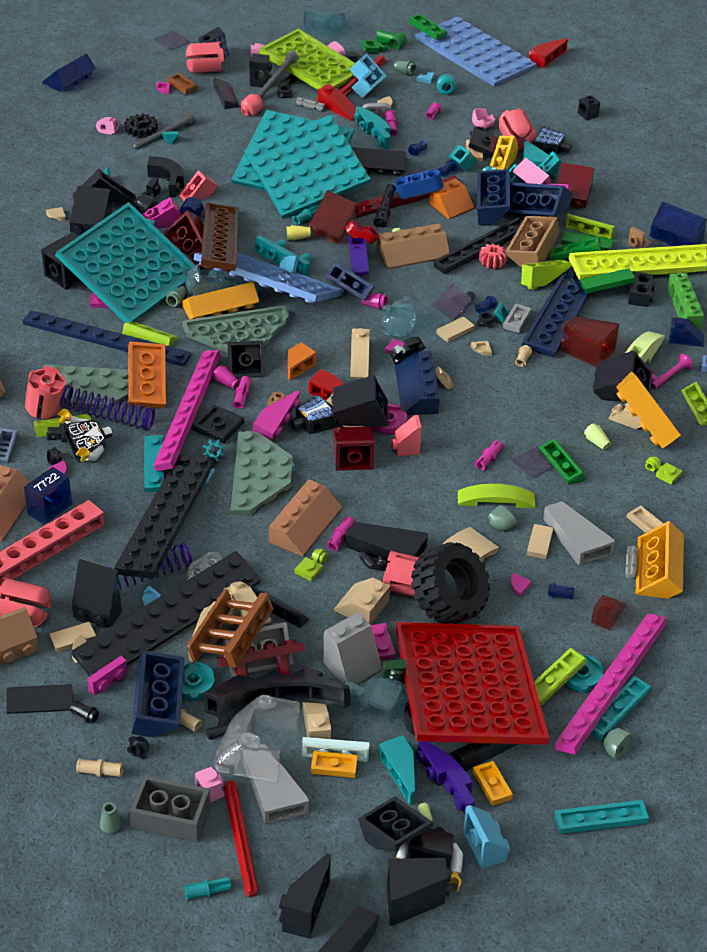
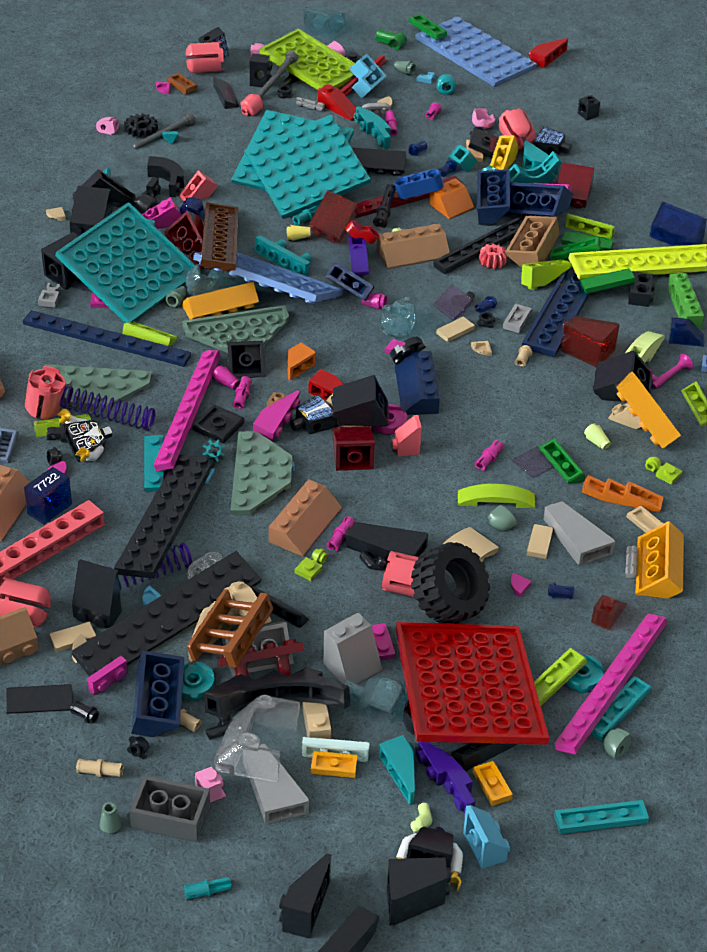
clear blue slope [42,53,97,92] -> none
orange plate [128,341,166,408] -> none
piece [155,31,189,50] -> none
red axle [223,780,259,897] -> none
medium azure tile [279,256,299,273] -> none
tan slope [334,578,390,625] -> none
tan slope [350,328,370,379] -> none
black slope [358,796,434,850] -> none
green plate [361,39,388,53] -> none
dark green plate [381,659,407,685] -> none
tan tile [435,367,454,389] -> none
teal slope [494,302,510,324] -> none
bright pink panel [513,158,551,184] -> none
medium nougat bracket [628,226,653,249] -> none
none -> light grey plate [38,283,60,308]
none -> orange slope [582,475,664,512]

